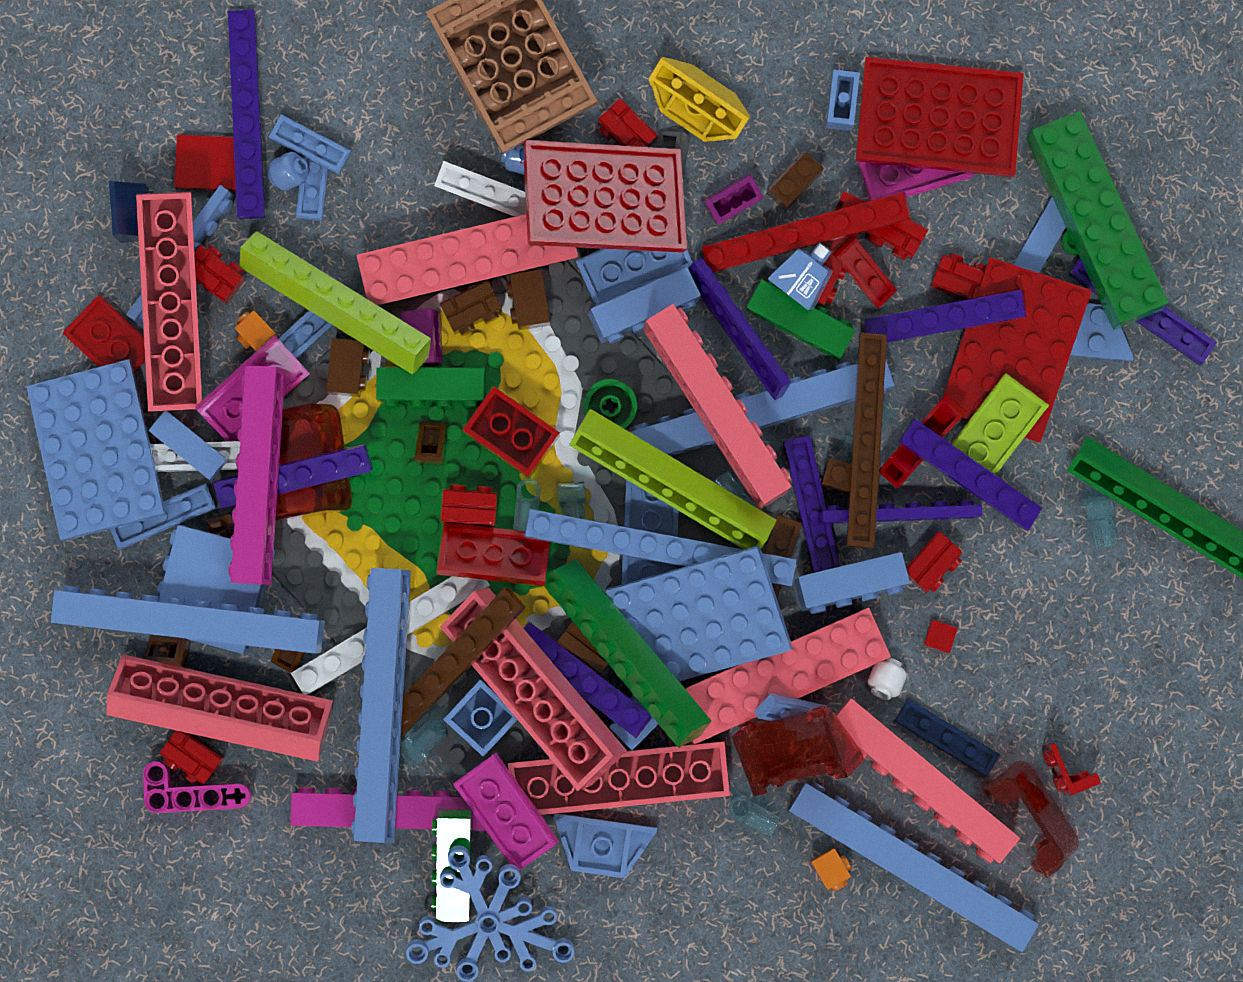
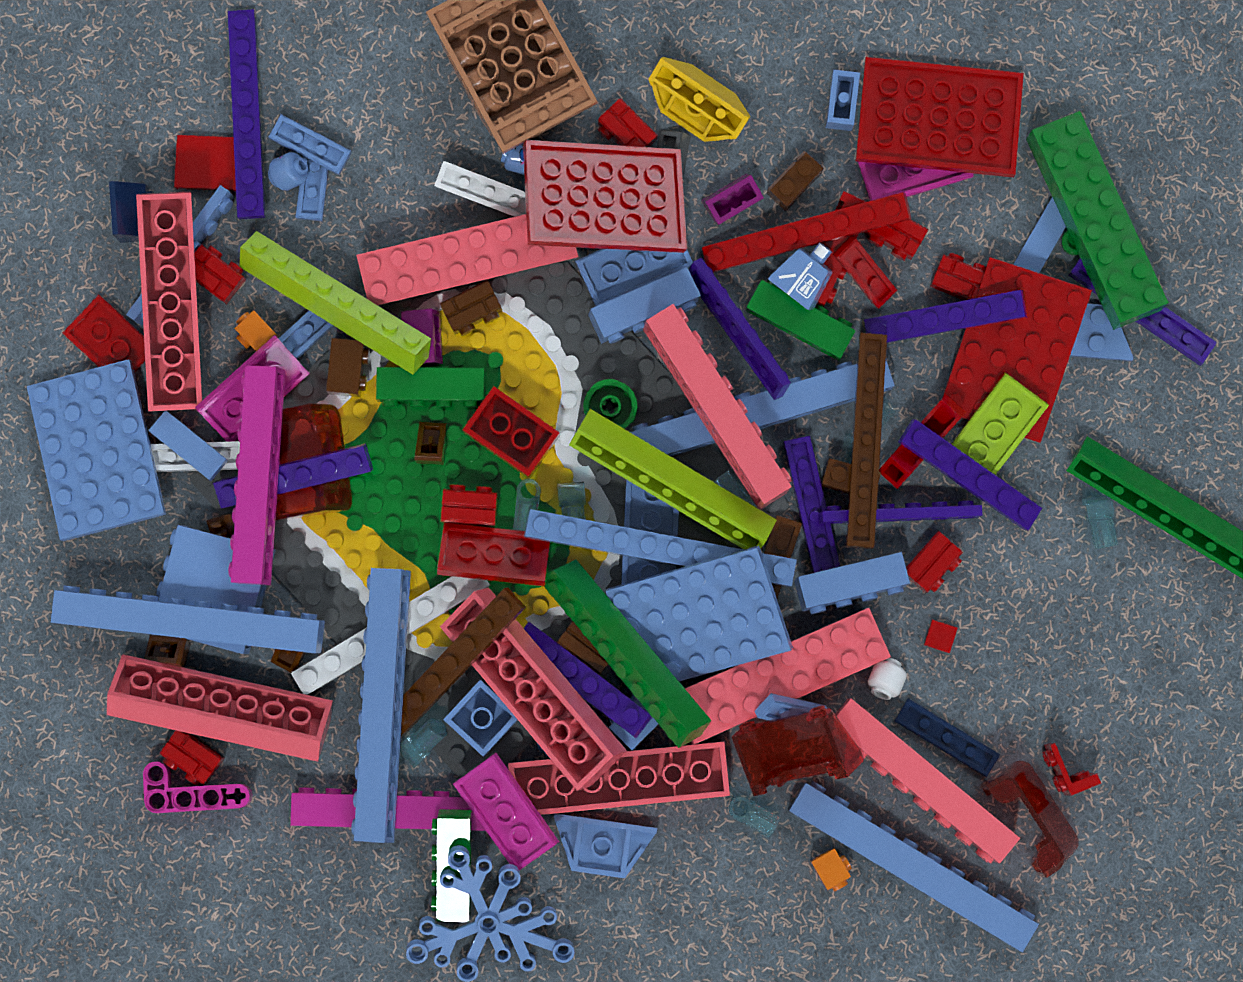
medium blue tile [110,483,217,550] -> none
reddish brown brick [506,269,550,330] -> none

